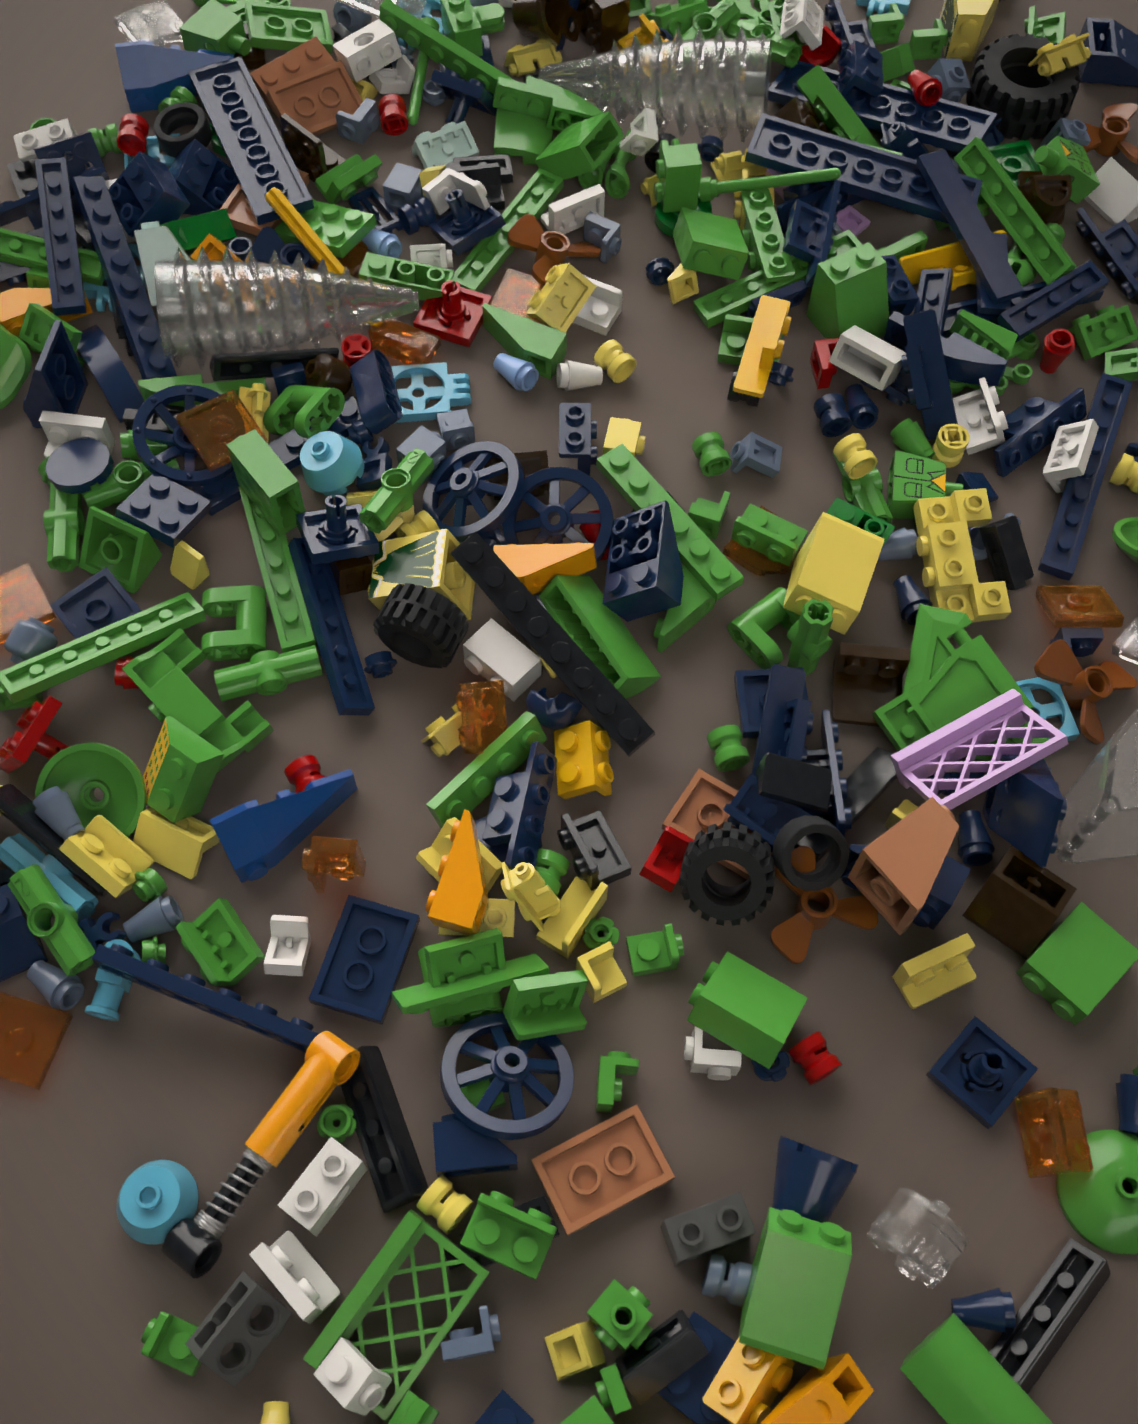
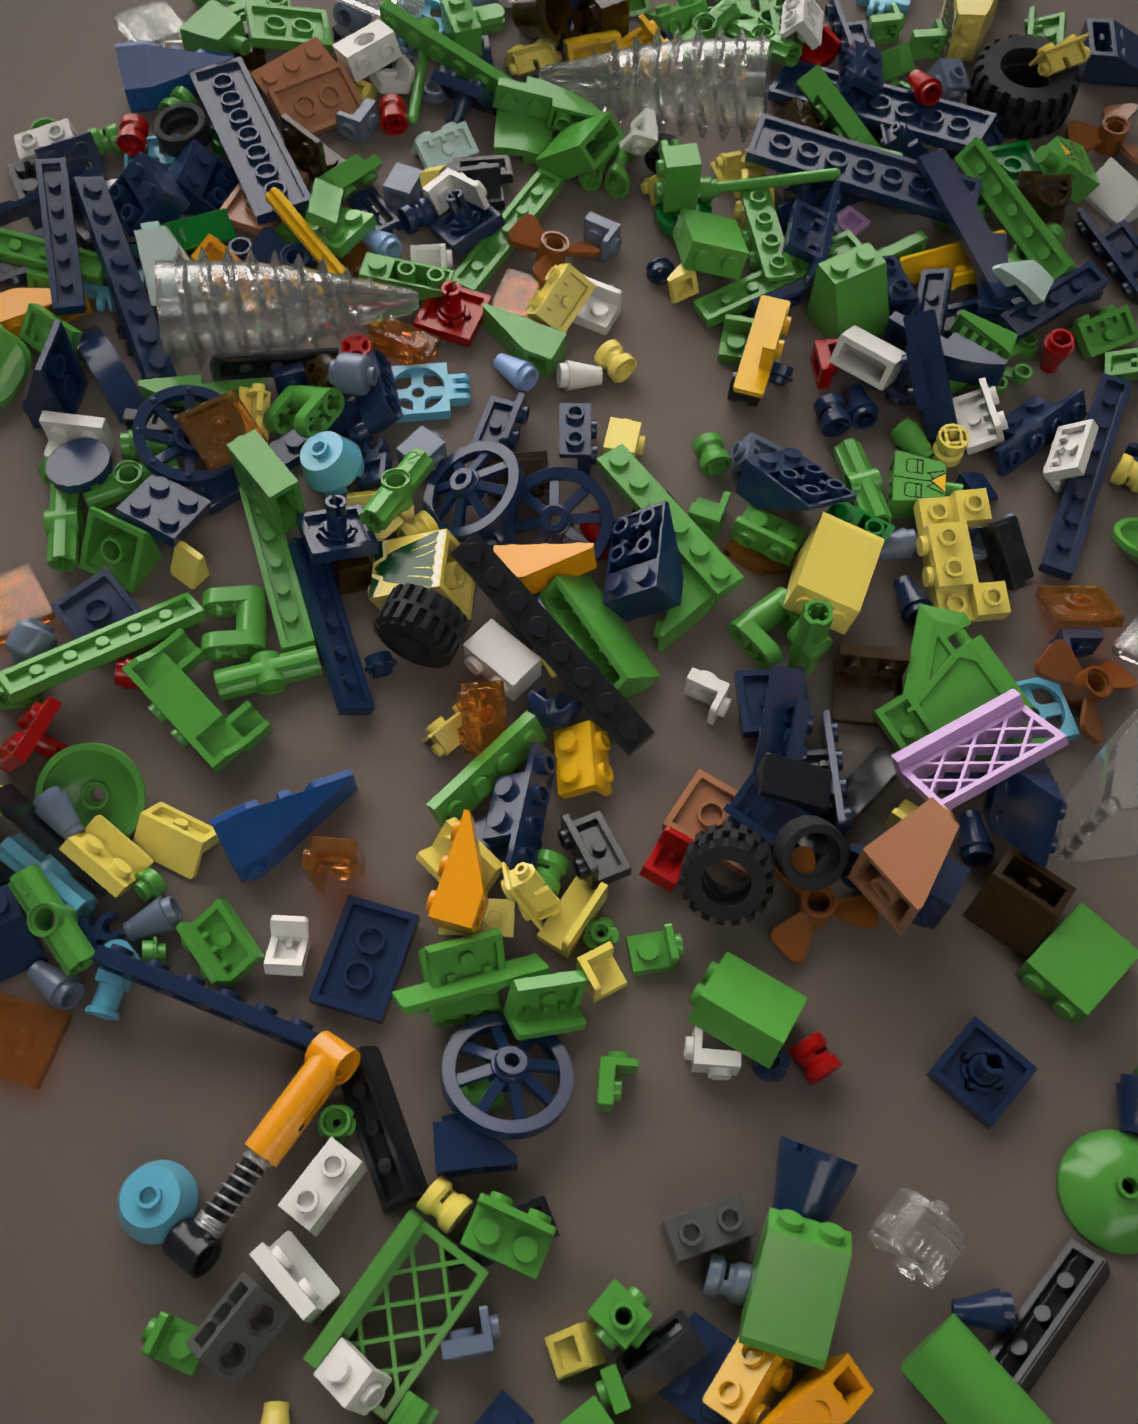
bright green slope [143,716,225,823] -> none
red wheel [284,755,326,793] -> none
sand blue bracket [436,408,475,451] -> none
nougat plate [531,1104,675,1237] -> none
white bracket [541,184,605,234] -> none
dark blue plate [697,135,724,162] -> none
bright green wheel [707,724,750,772] -> none
light yellow wheel [833,433,878,479] -> none
light yellow bracket [892,933,976,1009] -> none
clear orange bracket [1015,1088,1093,1178] -> none
sand blue bracket [1040,117,1091,146] -> none
none -> bright green tile [305,178,343,232]
none -> sand blue head [328,352,378,396]
none -> bracket [471,392,530,450]
none -> yellow brick [563,29,625,74]
none -> white bracket [684,667,732,726]
none -> dark blue slope [736,448,857,511]
none -> light aqua slope [992,260,1054,305]

